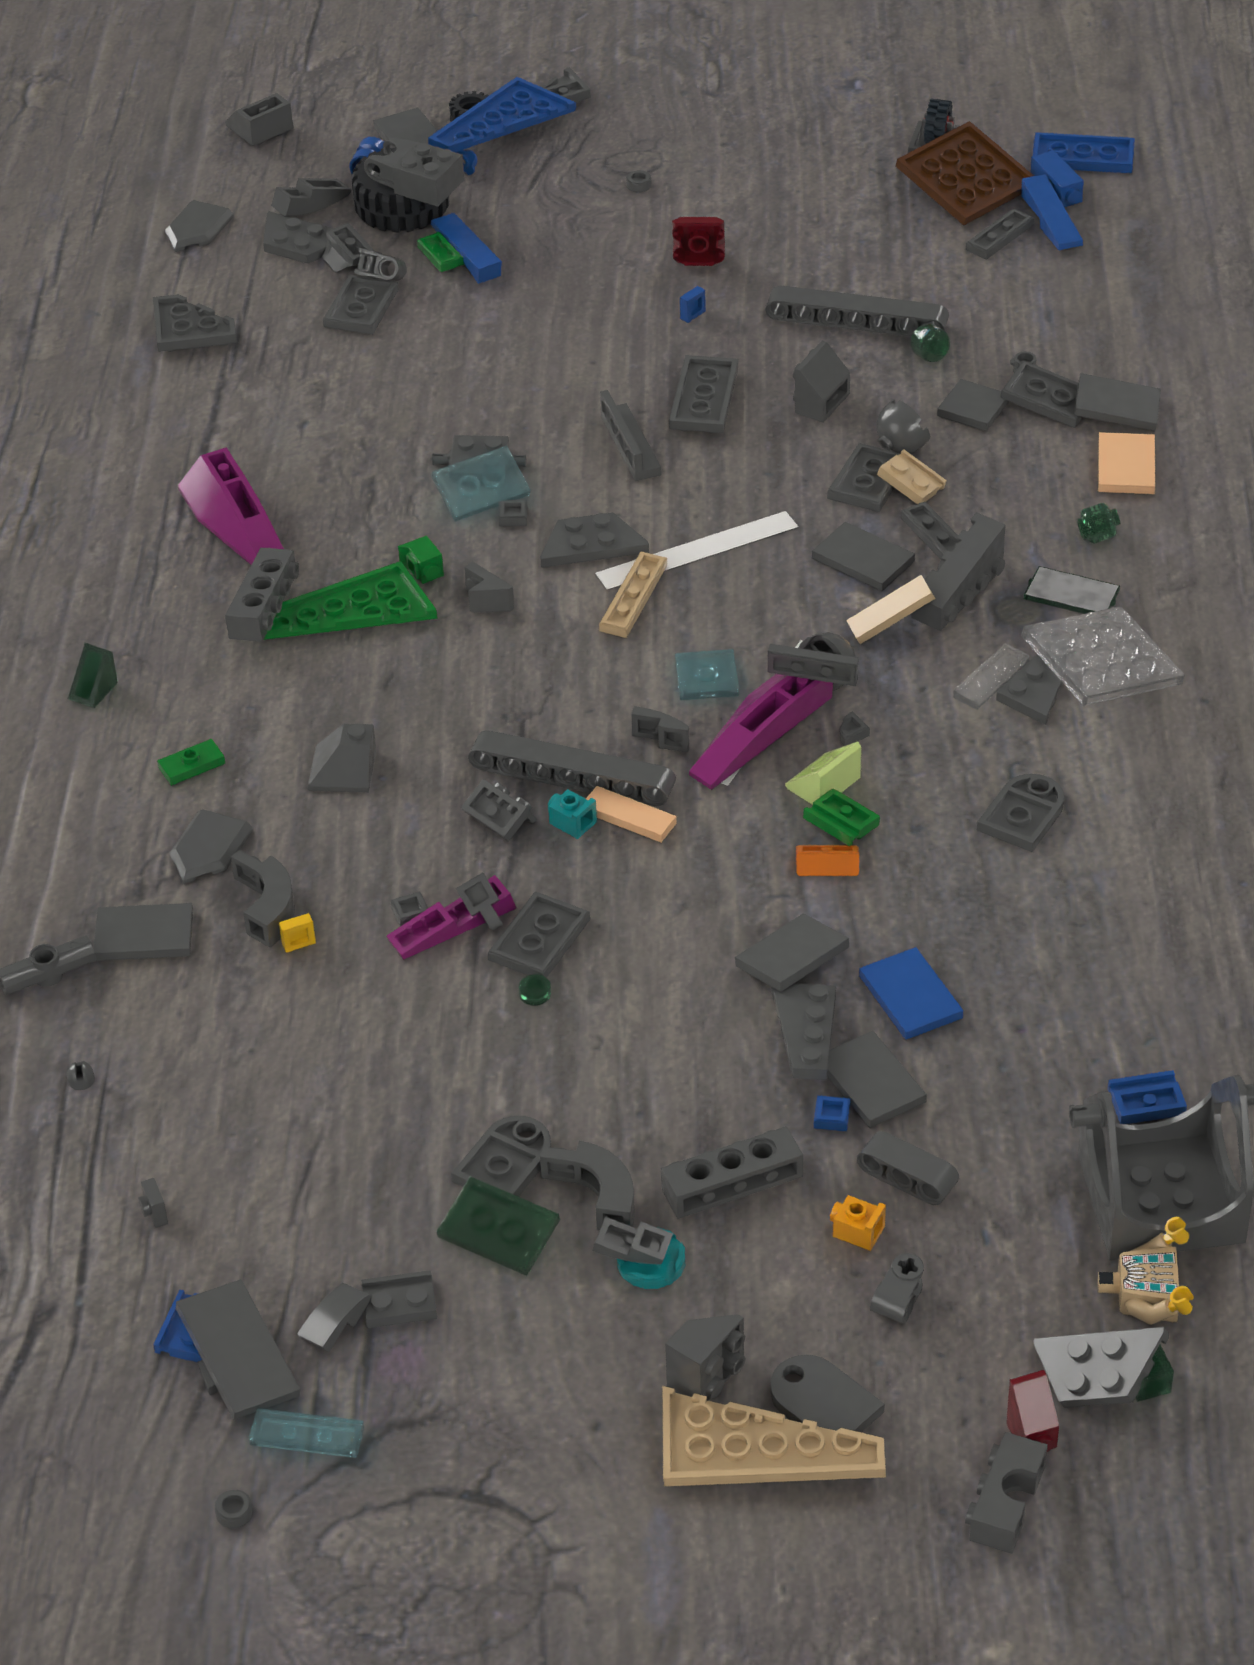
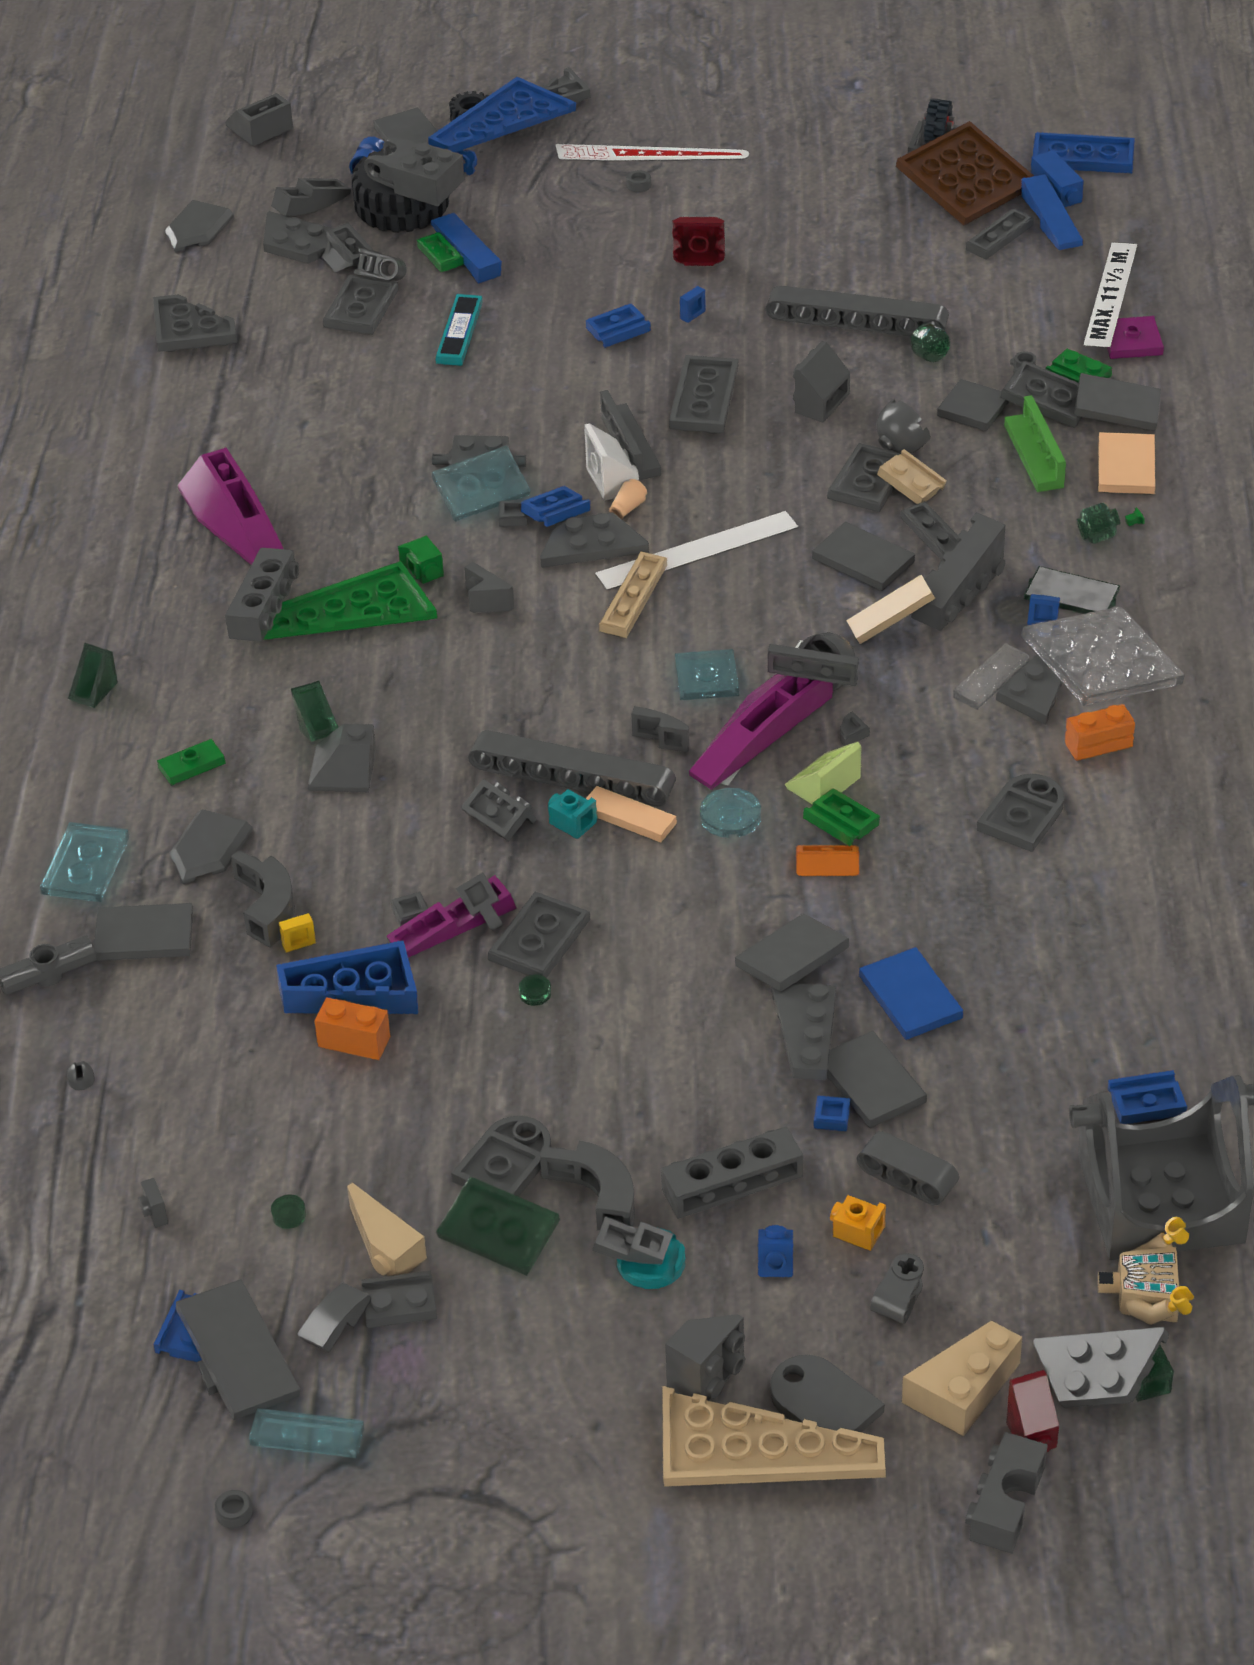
none -> clear light blue tile [40,822,129,902]
none -> clear green tile [271,1194,306,1229]
none -> blue wedge [276,940,418,1014]
none -> clear green slope [291,681,339,742]
none -> orange brick [314,997,391,1060]
none -> tan slope [347,1183,427,1276]
none -> tile [436,294,483,366]
none -> blue plate [521,486,590,527]
none -> sticker [555,144,749,160]
none -> white slope [584,423,639,501]
none -> blue plate [586,303,651,348]
none -> light nougat cone [609,479,647,519]
none -> clear light blue tile [700,788,761,838]
none -> blue bracket [758,1225,793,1277]
none -> tan wedge [902,1321,1022,1436]
none -> bright green fence [1004,395,1066,492]
none -> blue tile [1027,594,1060,629]
none -> green plate [1046,348,1112,383]
none -> orange brick [1065,704,1135,761]
none -> white sticker [1084,243,1137,347]
none -> magenta plate [1107,316,1164,359]
none -> green piece [1125,507,1145,526]

